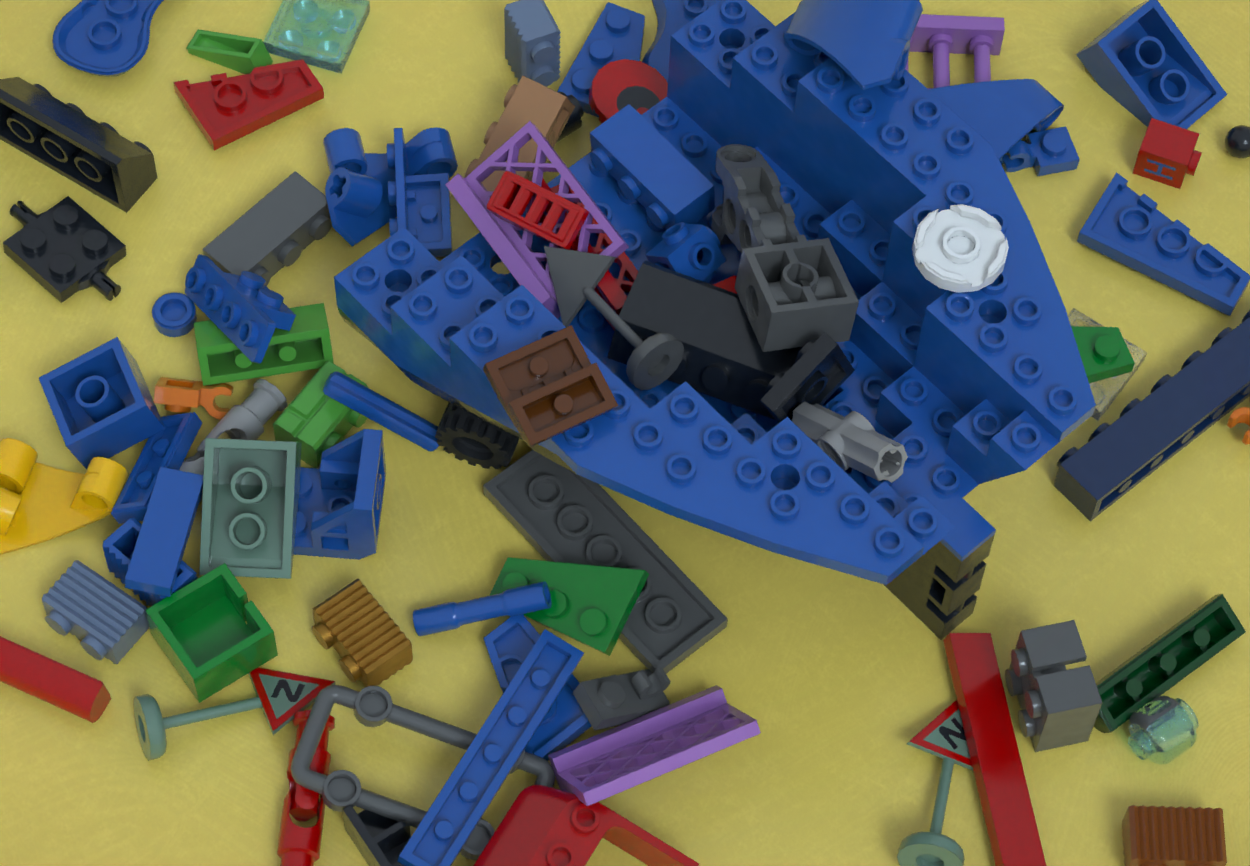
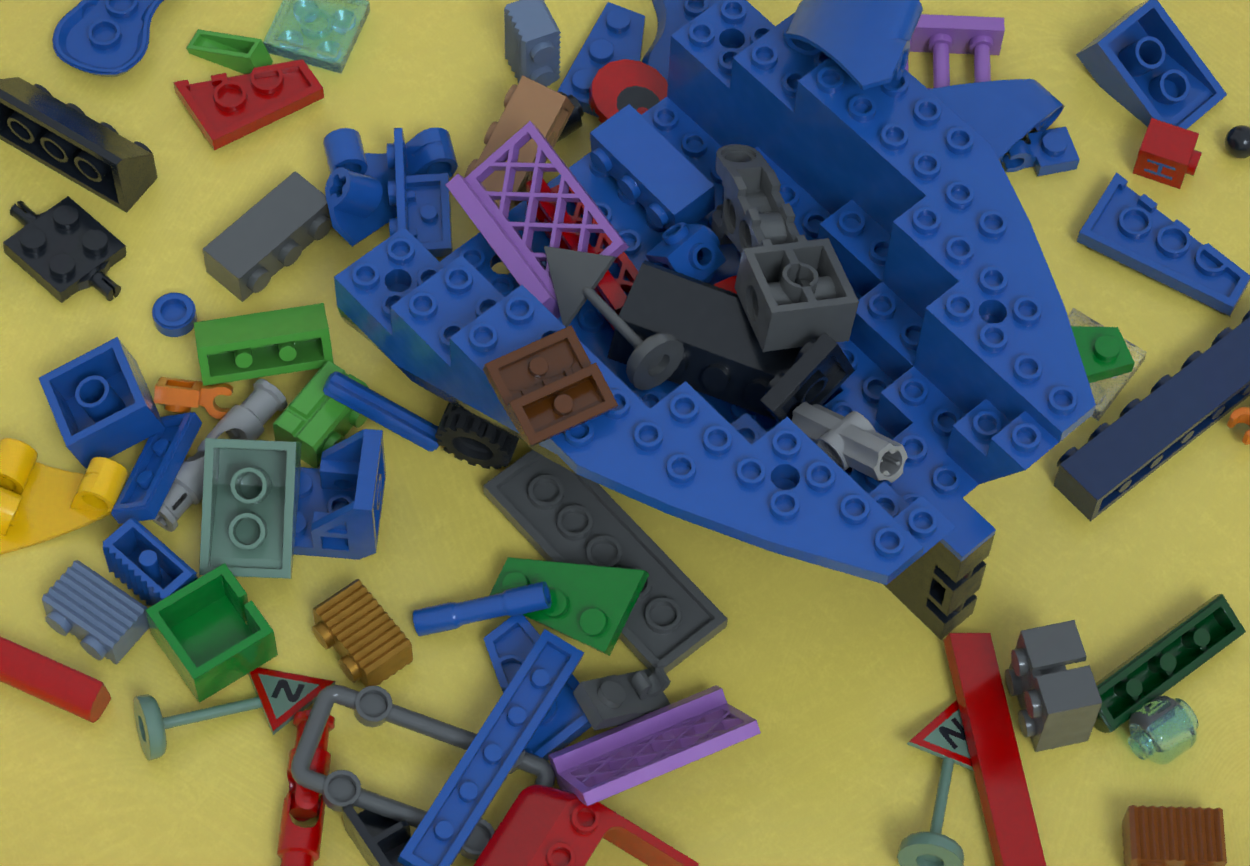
blue tile [125,467,203,597] -> none
blue bracket [185,254,296,363] -> none
red slope [487,170,589,250] -> none
white tile [912,204,1009,293] -> none

